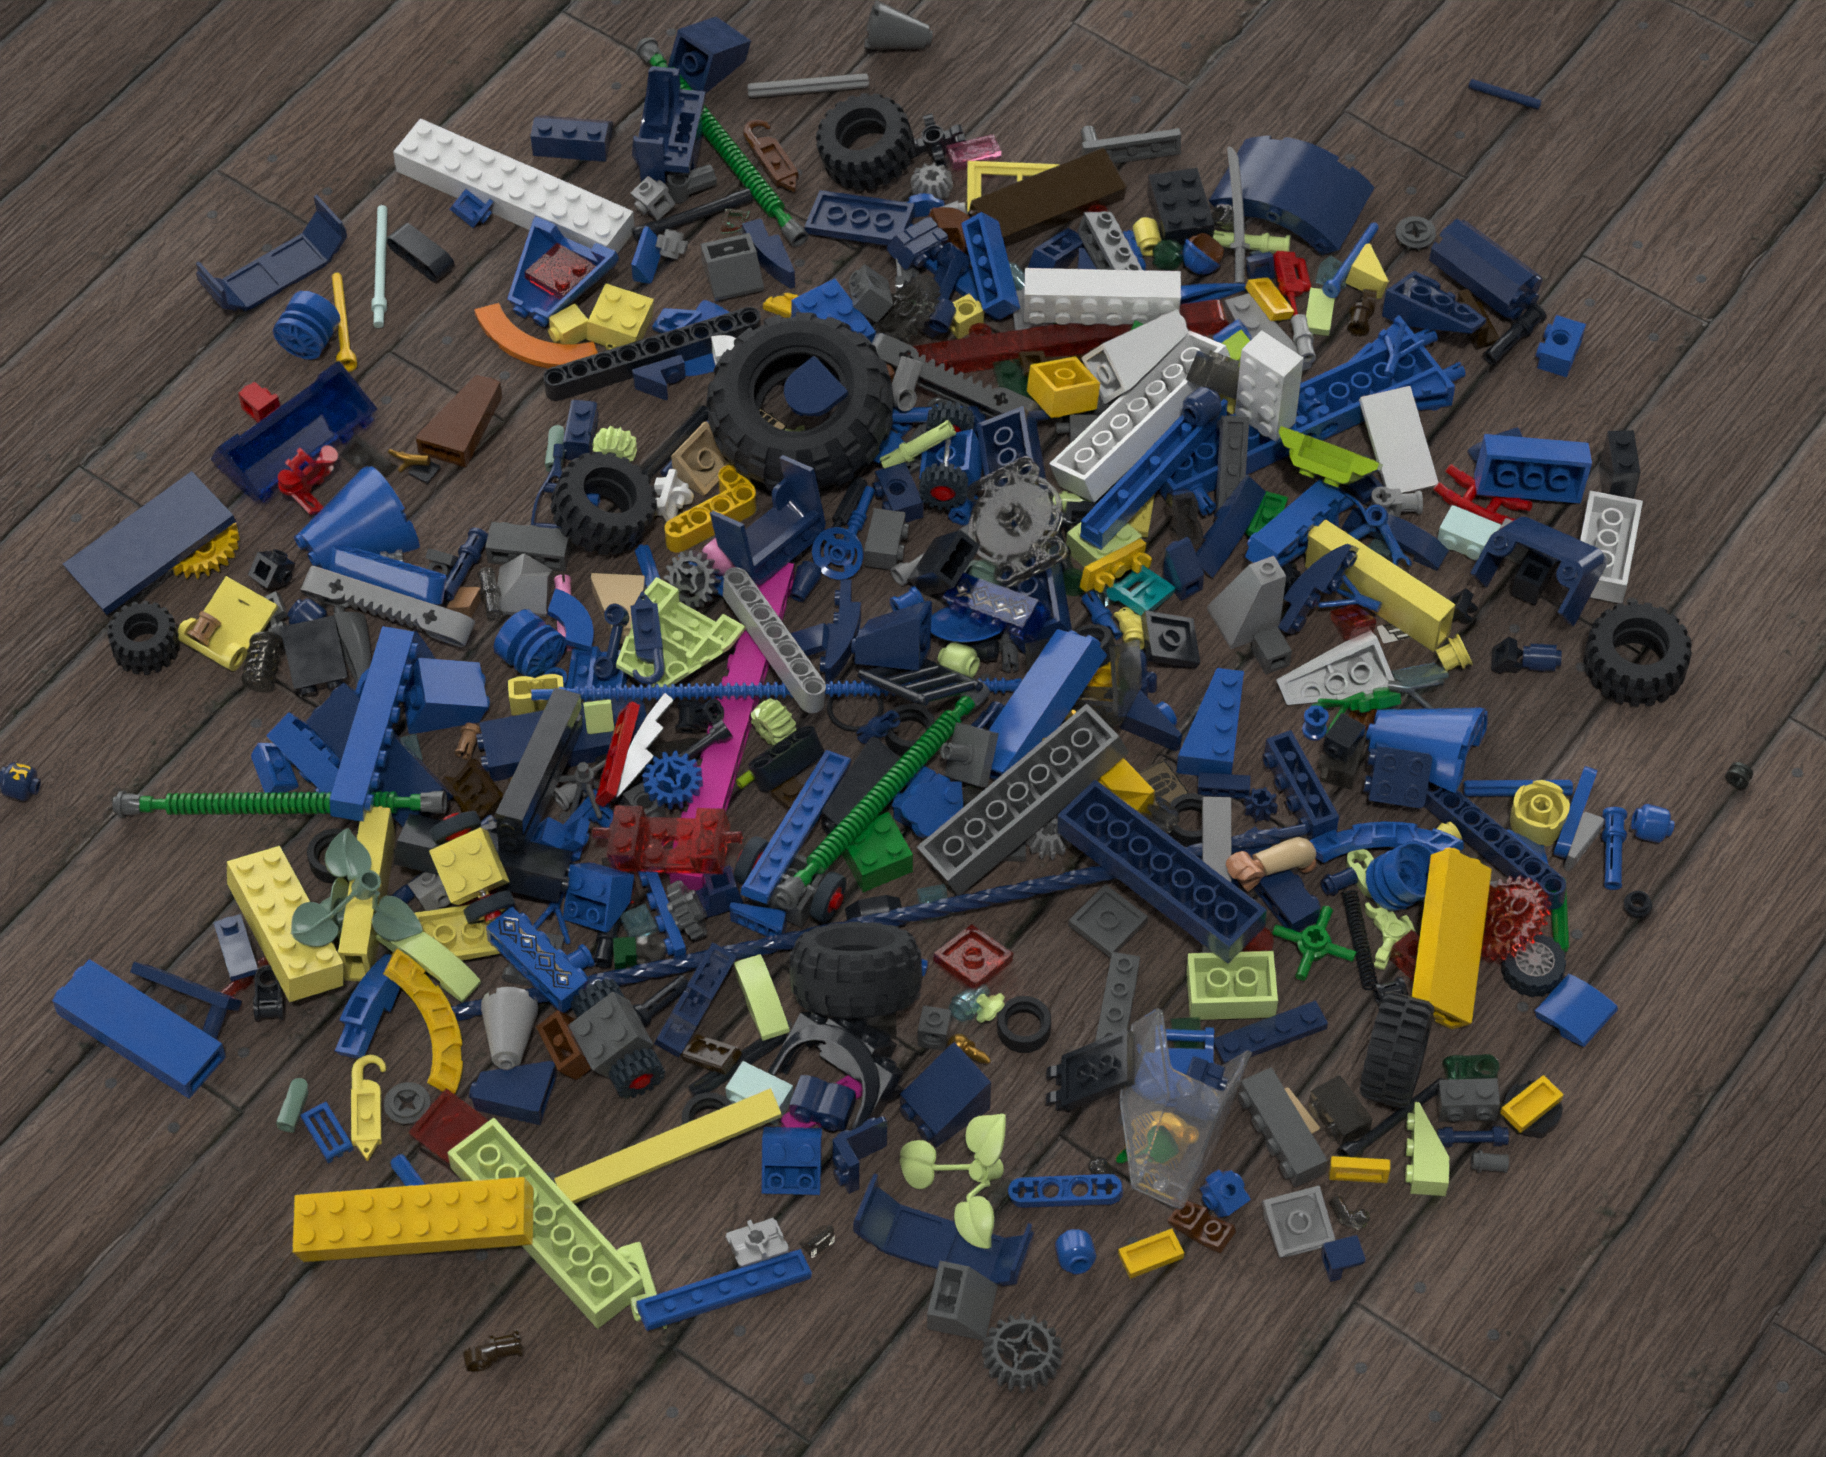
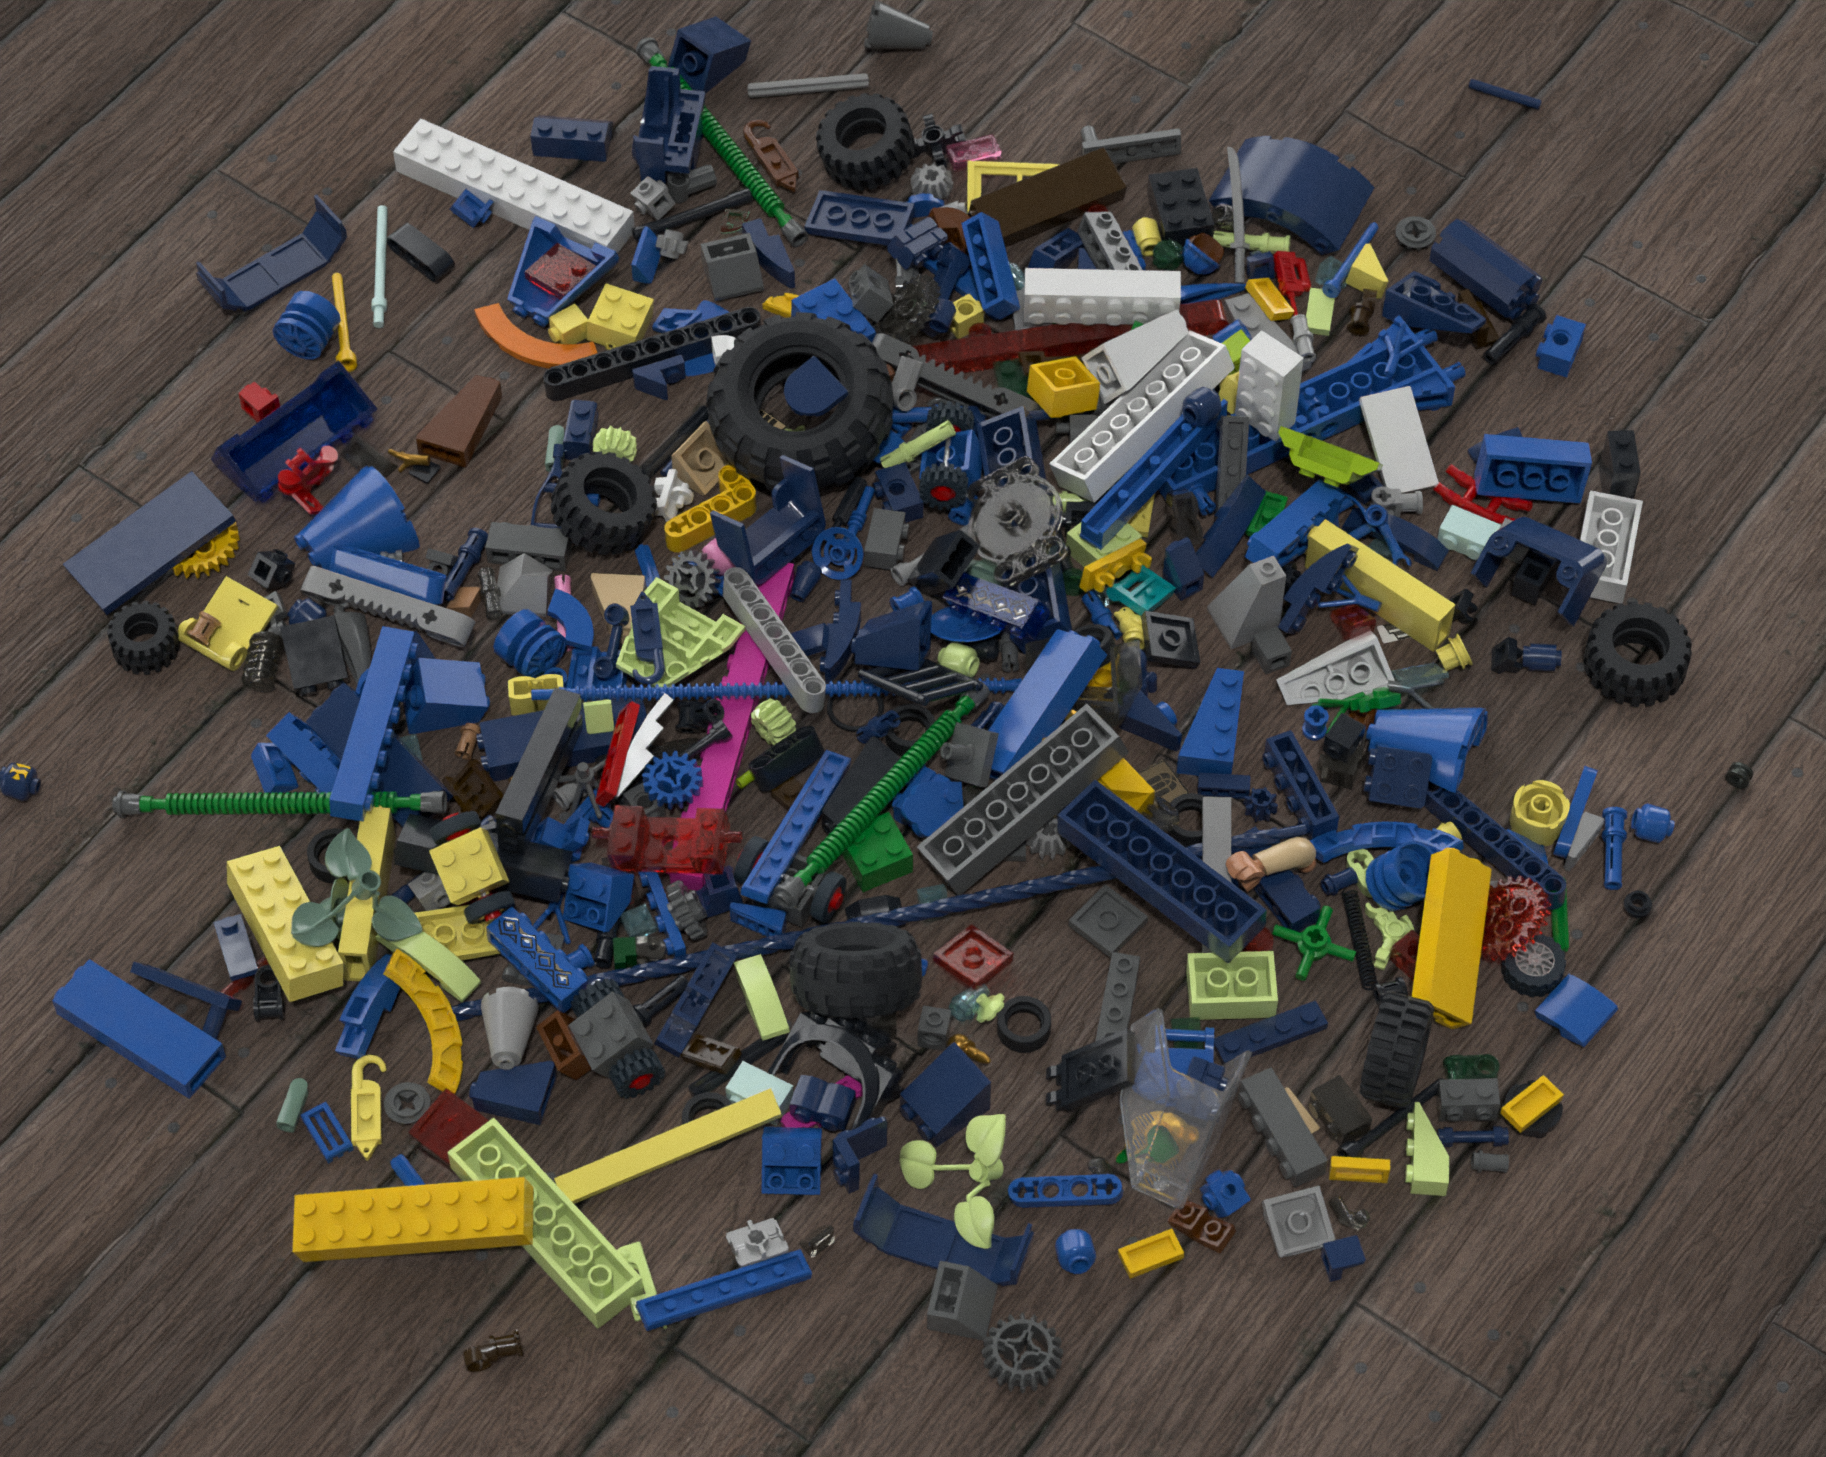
clear smoke brick [1186,349,1240,400] -> none
blue axle [1463,780,1573,796] -> none

